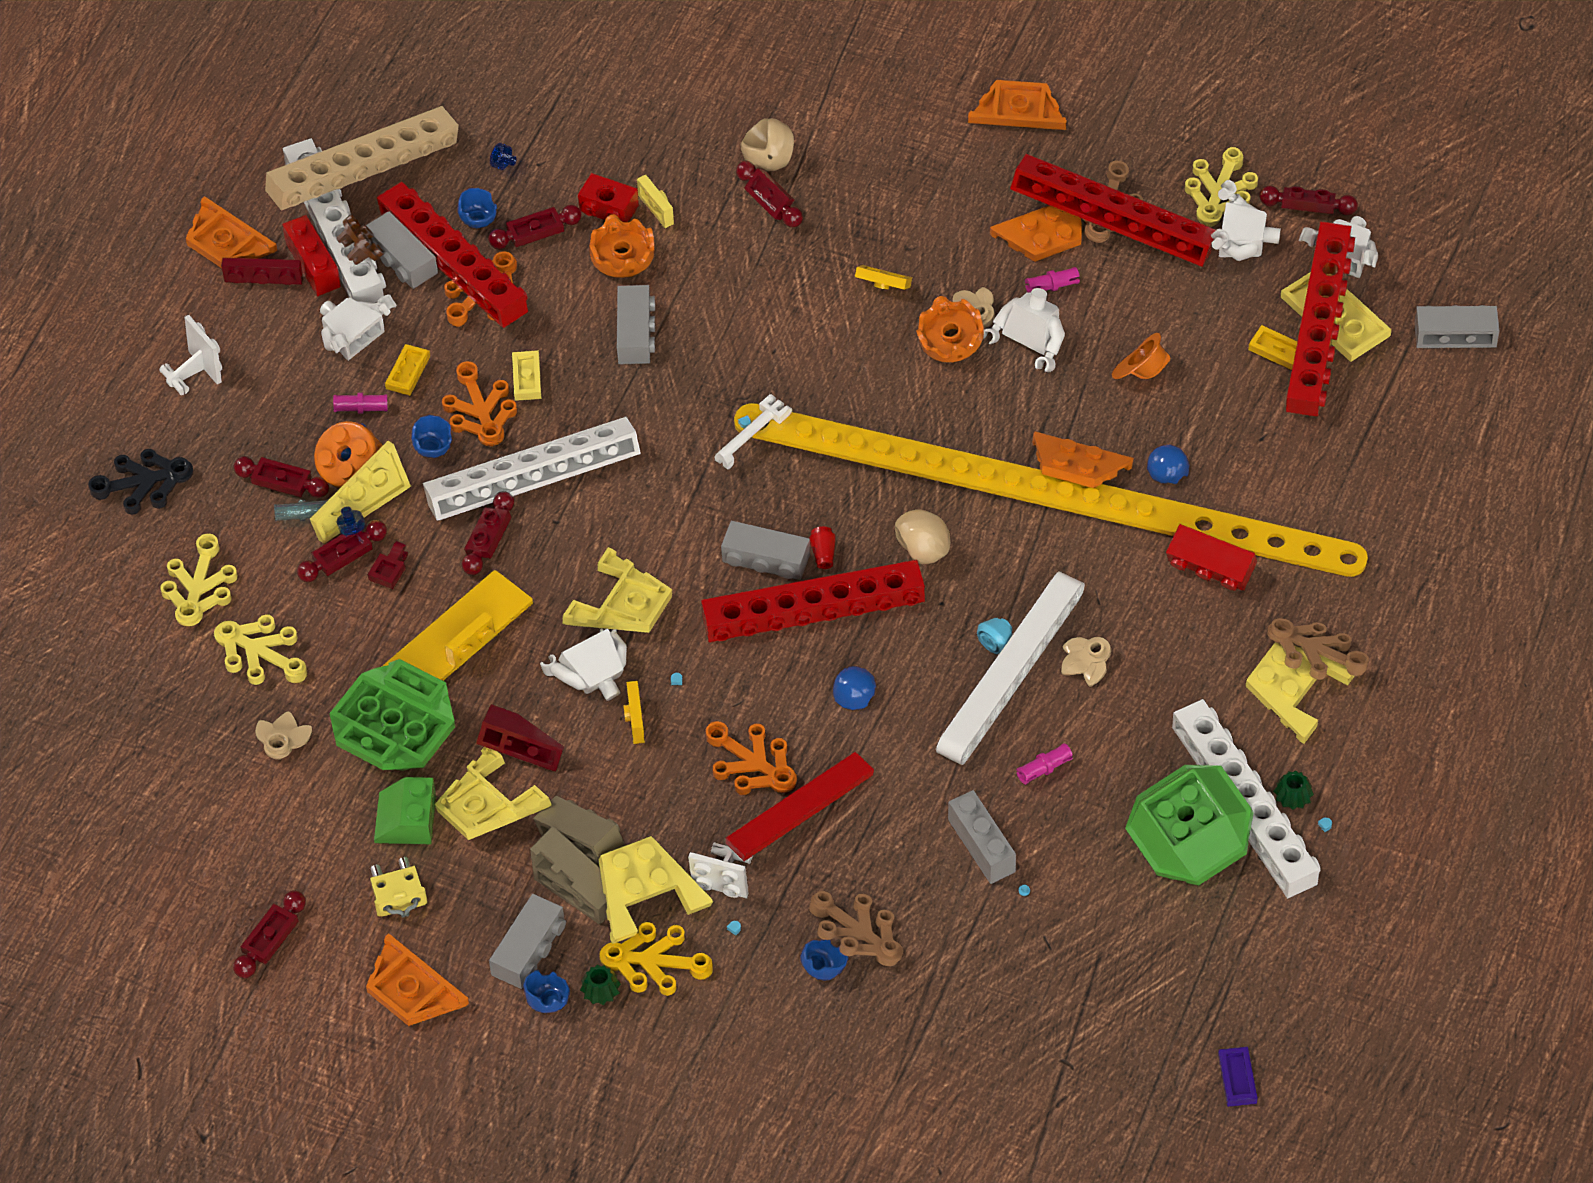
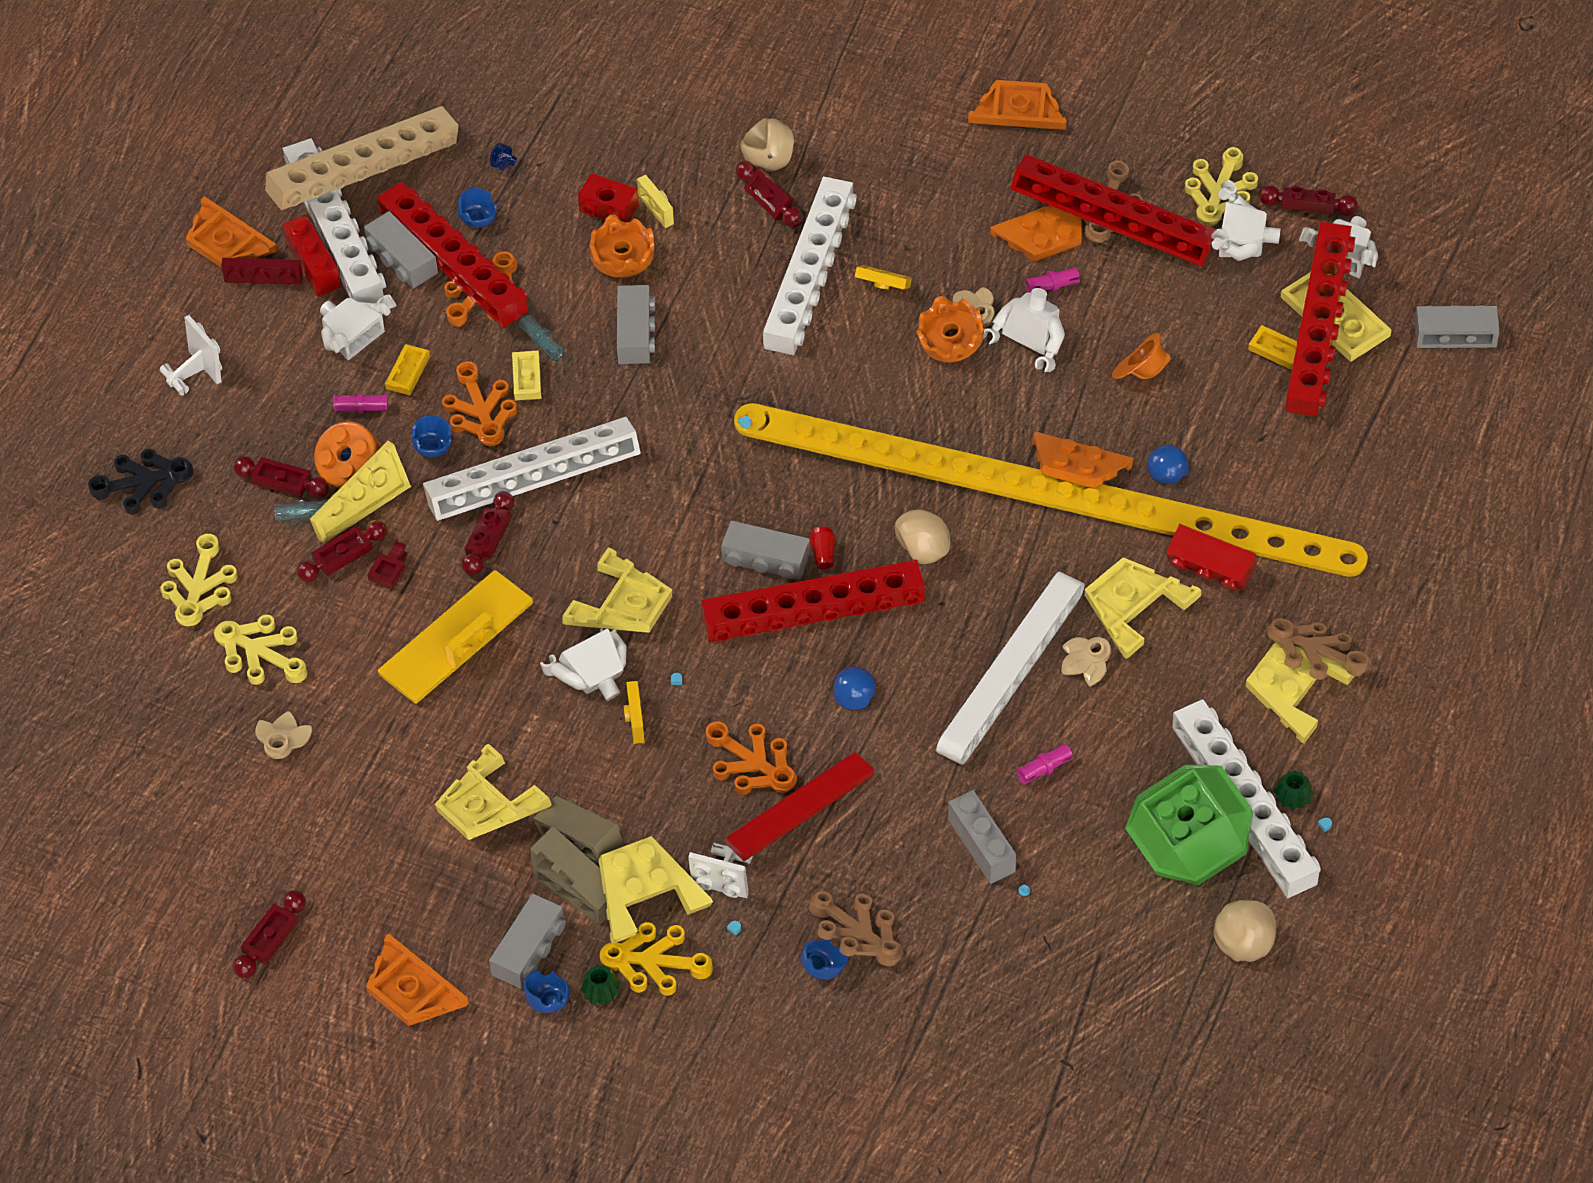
bright green piece [329,659,455,771] -> none
reddish brown plate [336,214,385,265] -> none
clear blue tile [336,507,366,535] -> none
light yellow piece [370,857,427,918] -> none
bright green slope [374,777,436,844] -> none
dark red slope [476,704,564,772] -> none
dark red plate [488,205,582,250] -> none
white hinge [715,394,792,469] -> none
medium azure cone [977,618,1013,654] -> none
dark purple tile [1218,1047,1257,1107] -> none
none -> clear light blue pin [519,315,565,361]
none -> white brick [763,176,857,355]
none -> light yellow wing [1084,558,1201,659]
none -> tan piece [1214,900,1276,962]

